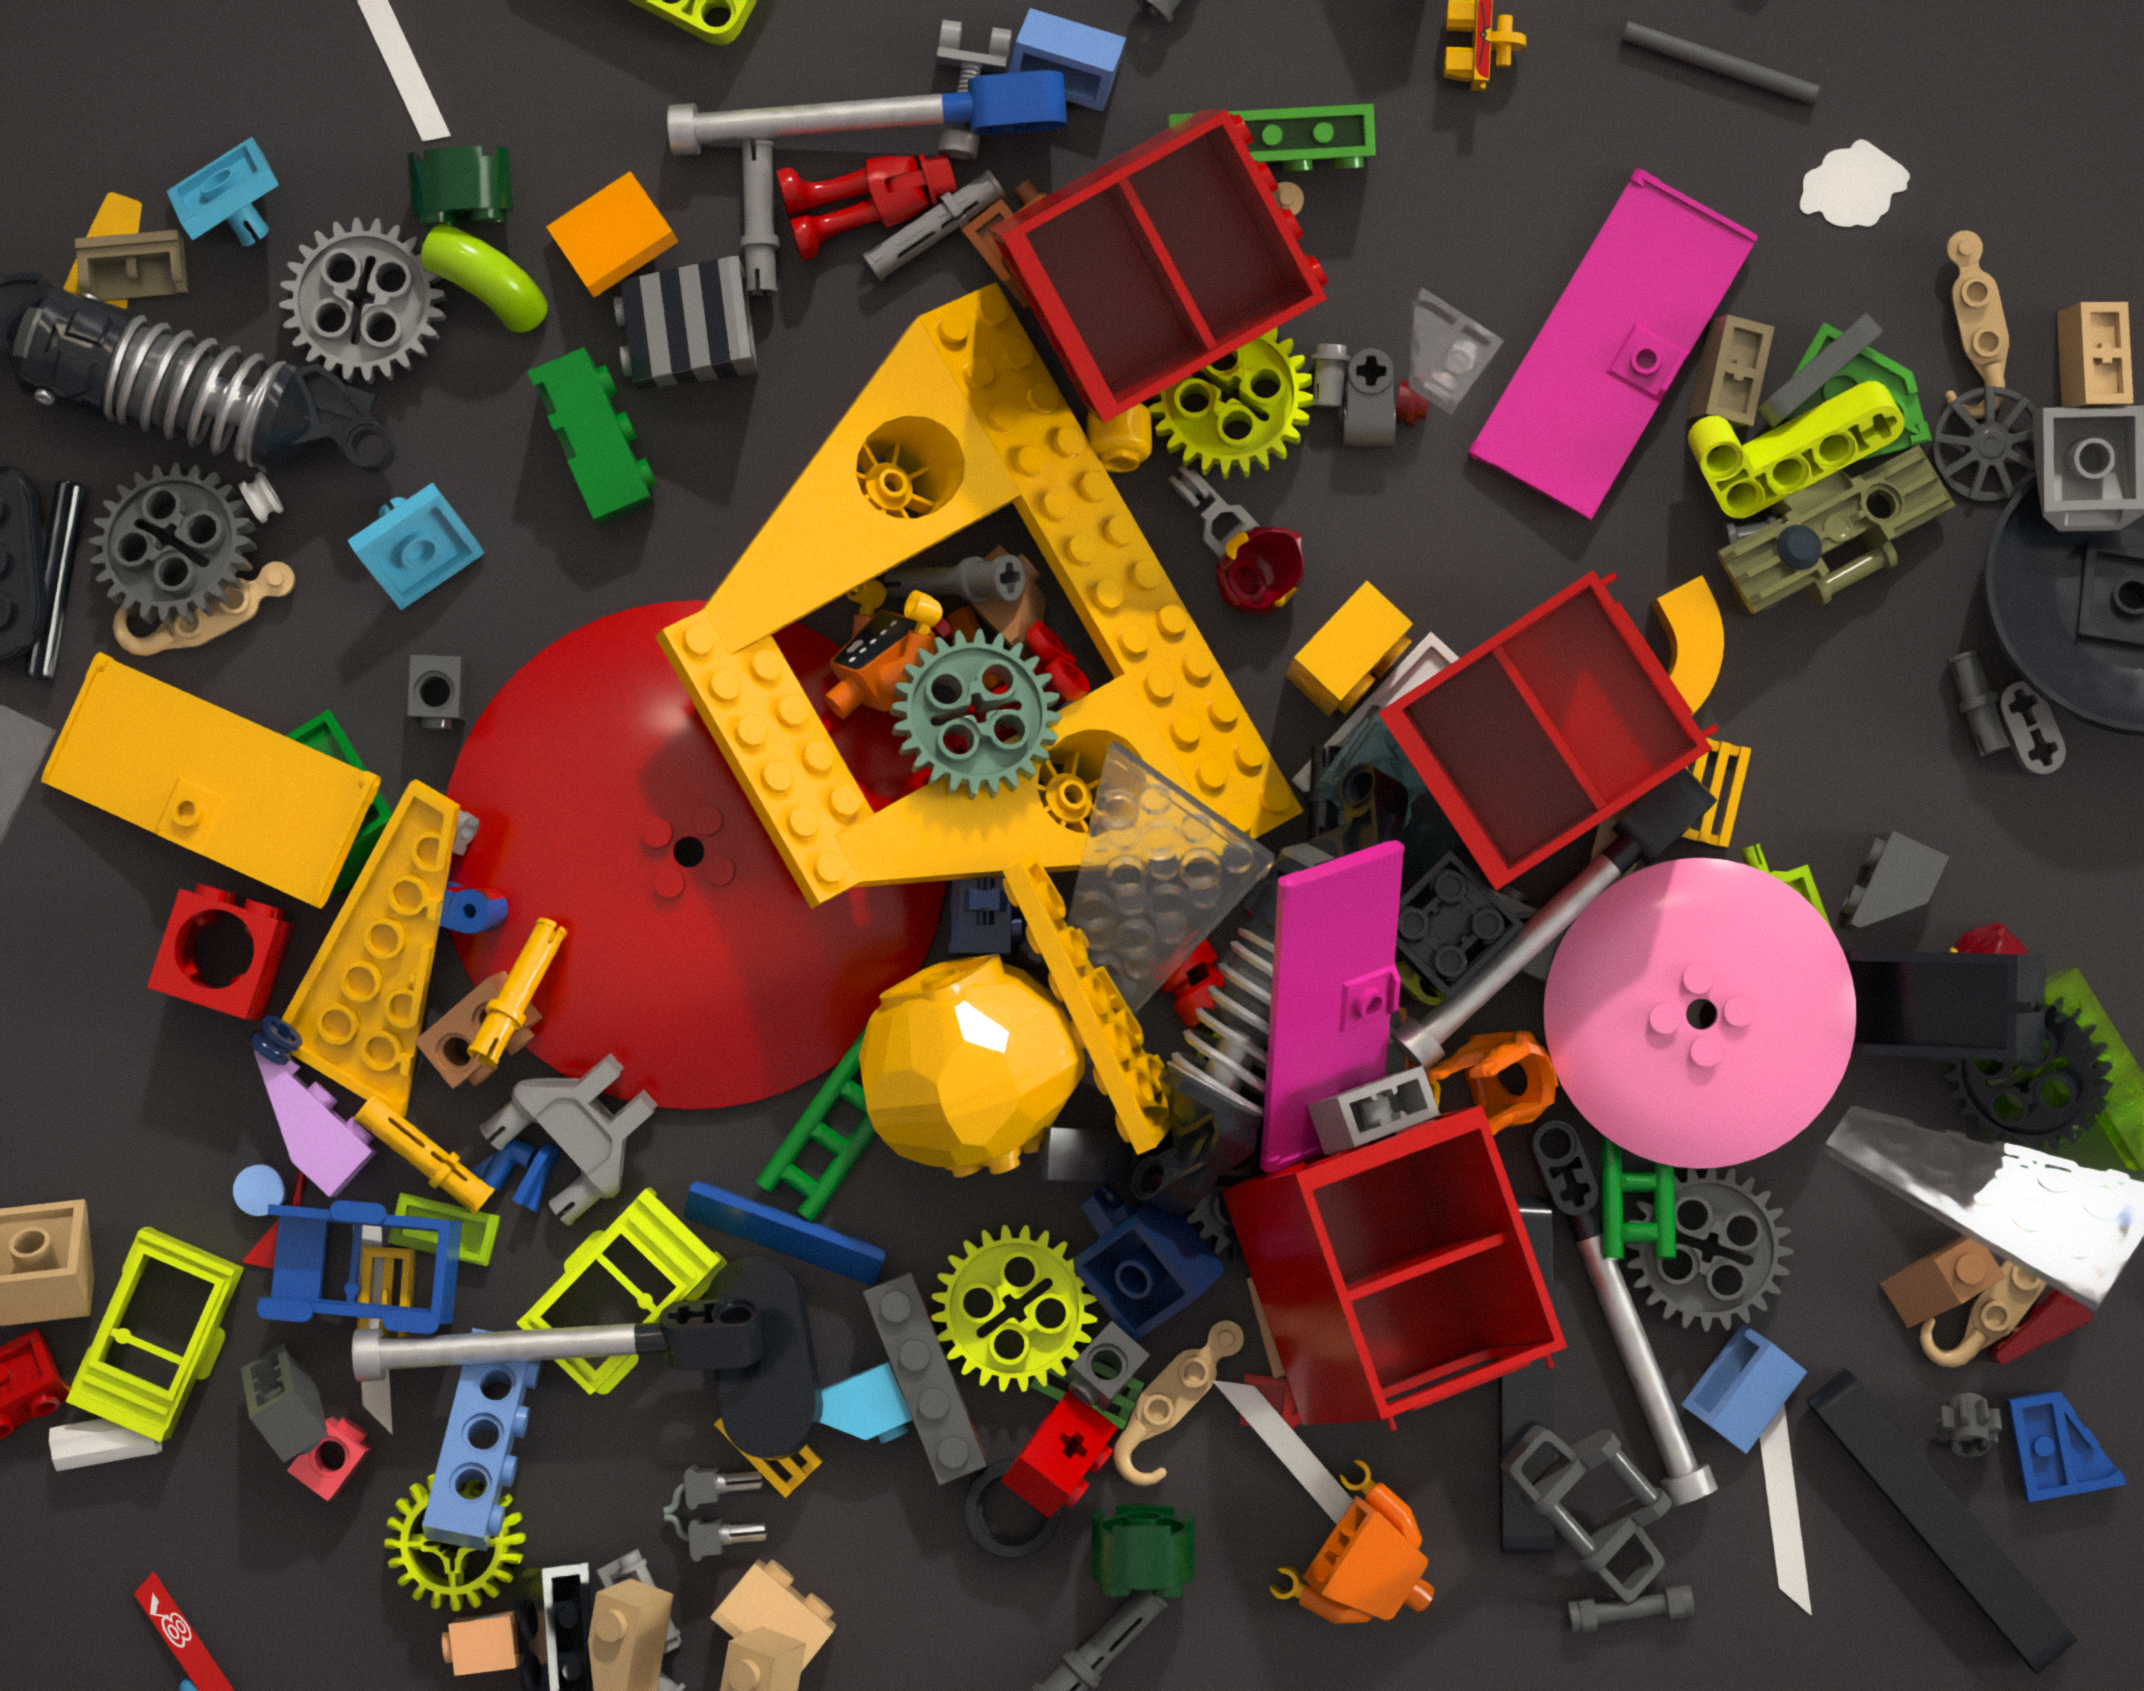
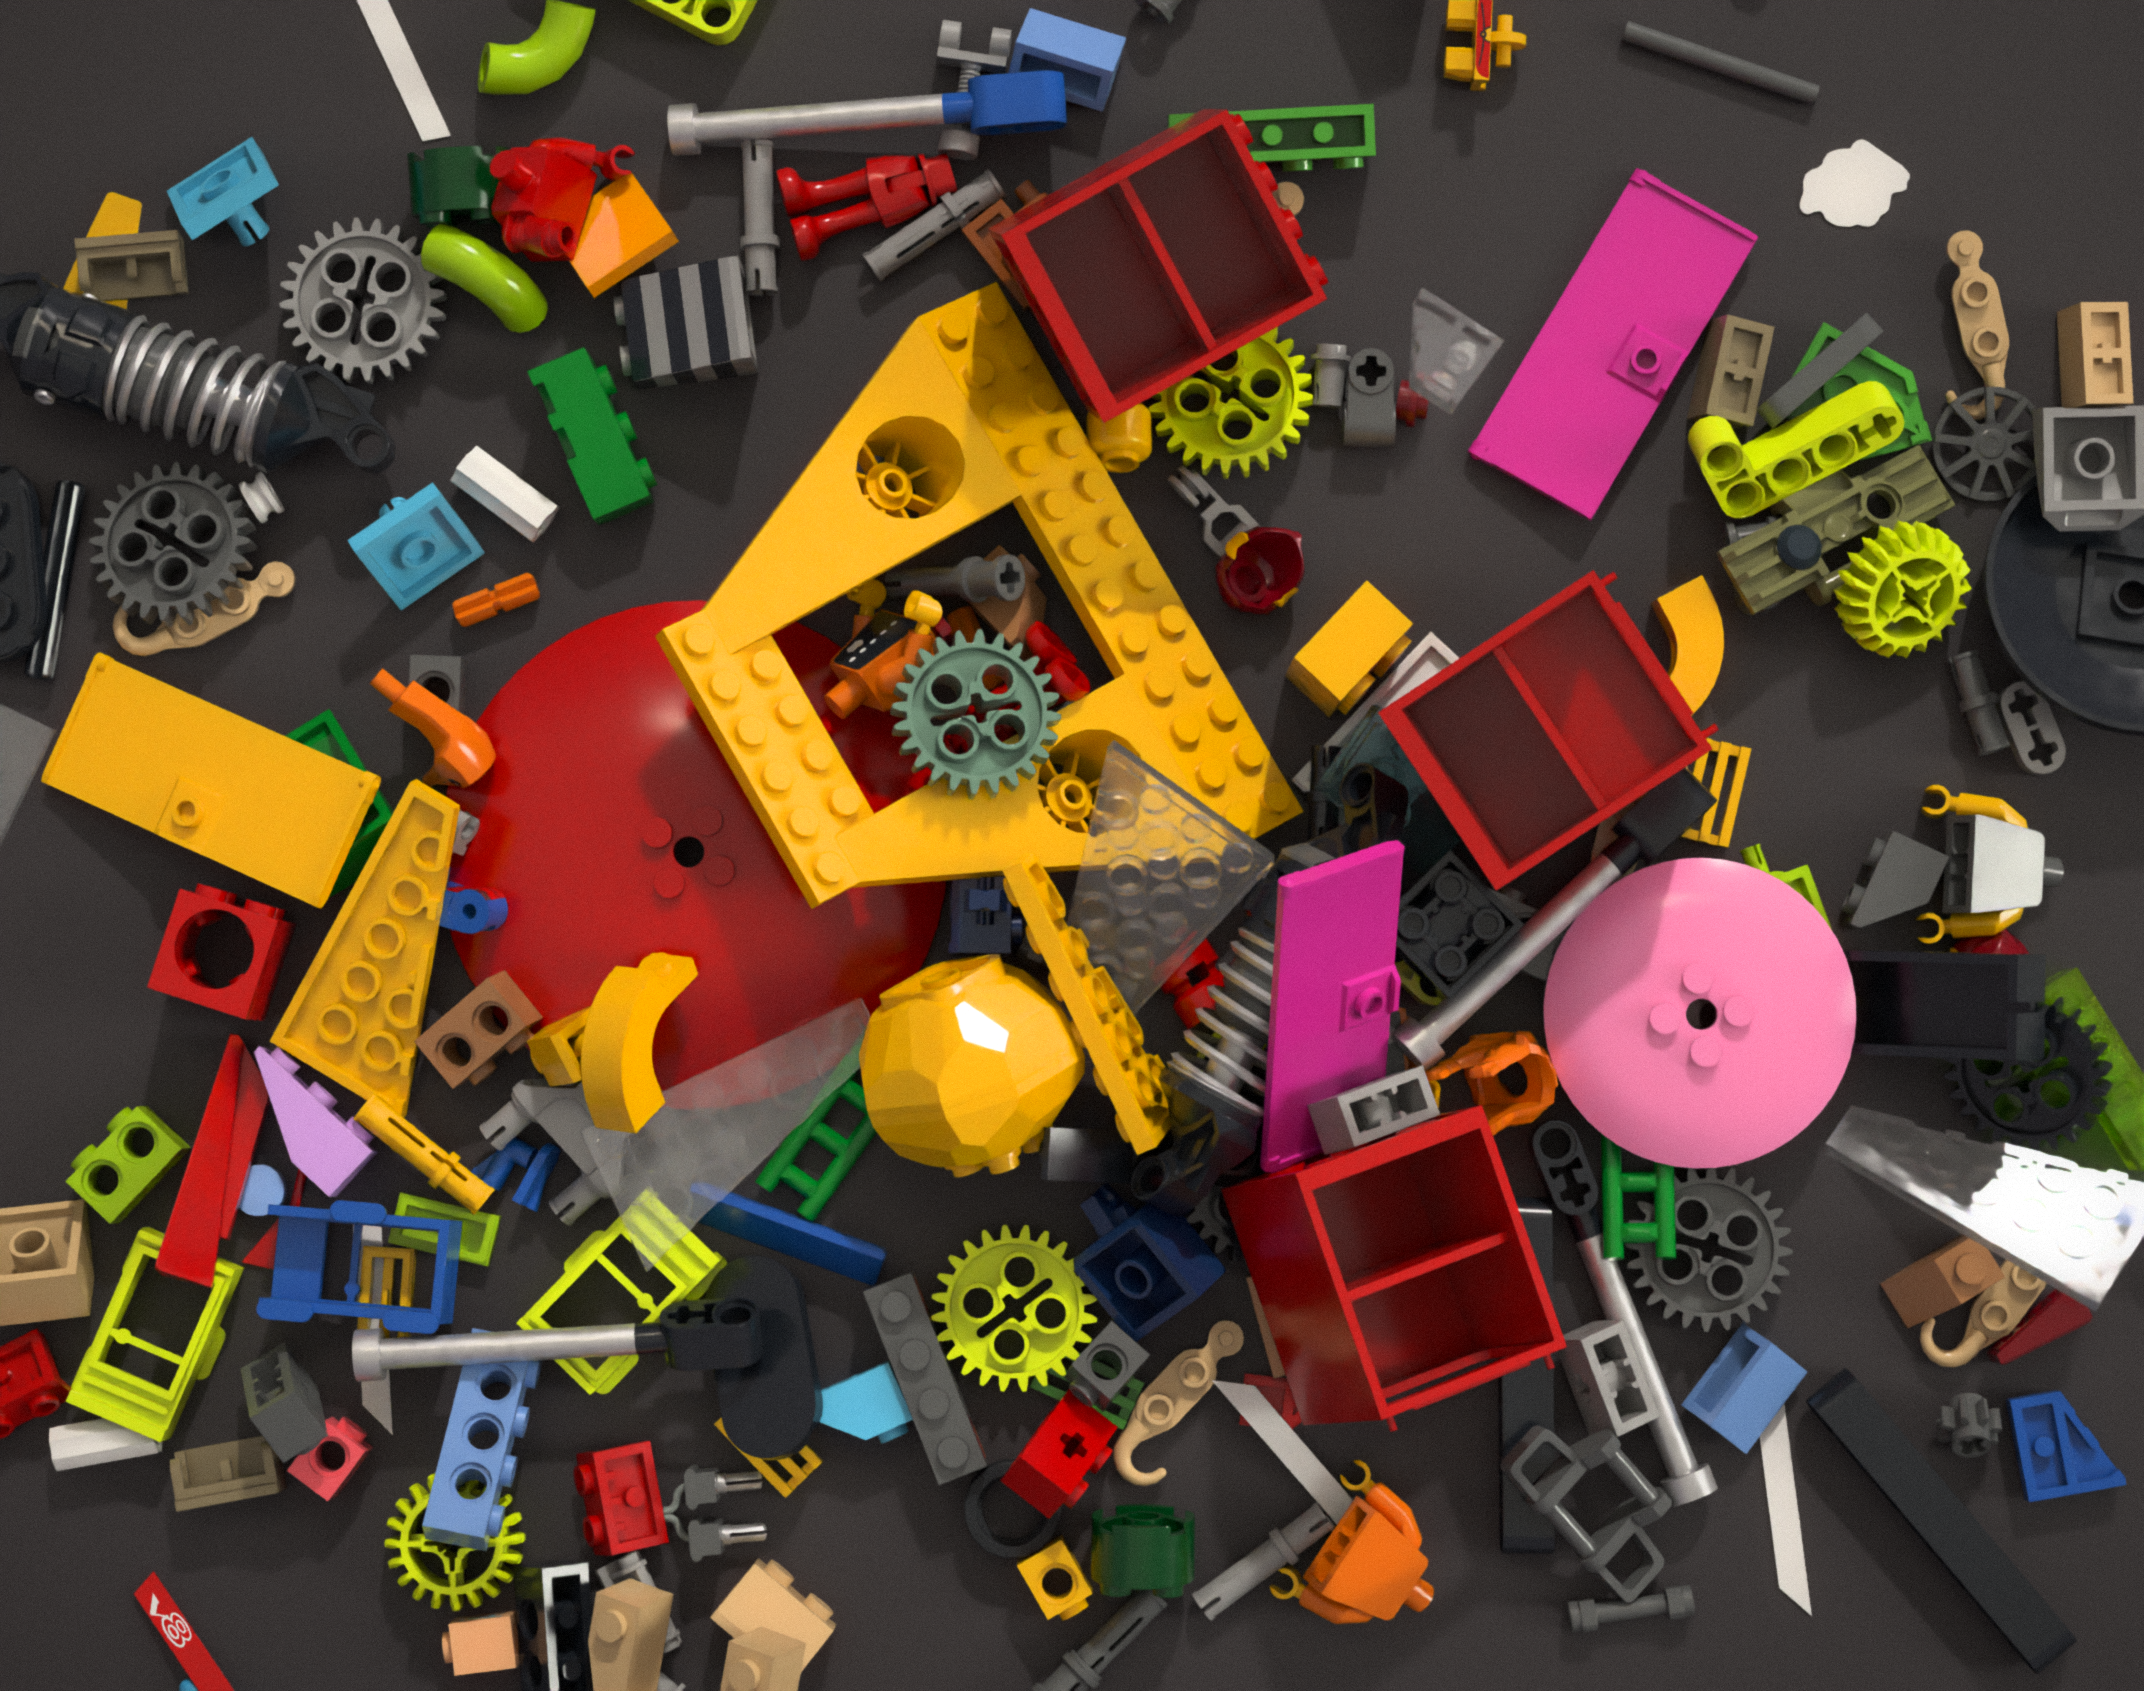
dark blue bush [250,1015,303,1065] -> none
yellow pin [466,918,567,1067] -> none
none -> lime brick [65,1106,191,1224]
none -> red wedge [155,1033,270,1288]
none -> dark tan hinge [170,1435,287,1512]
none -> orange animal [369,668,496,788]
none -> white axle [450,446,559,543]
none -> orange piece [452,573,540,627]
none -> lime cylinder [478,0,596,95]
none -> red torso [490,137,635,262]
none -> yellow slope [526,1006,591,1087]
none -> red bracket [573,1441,669,1556]
none -> clear wing [579,998,871,1272]
none -> yellow arch [581,952,698,1134]
none -> yellow brick [1017,1535,1093,1621]
none -> light grey pin [1192,1502,1335,1621]
none -> light grey brick [1557,1320,1660,1437]
none -> neon yellow gear [1833,520,1972,658]
none -> torso [1915,785,2064,944]

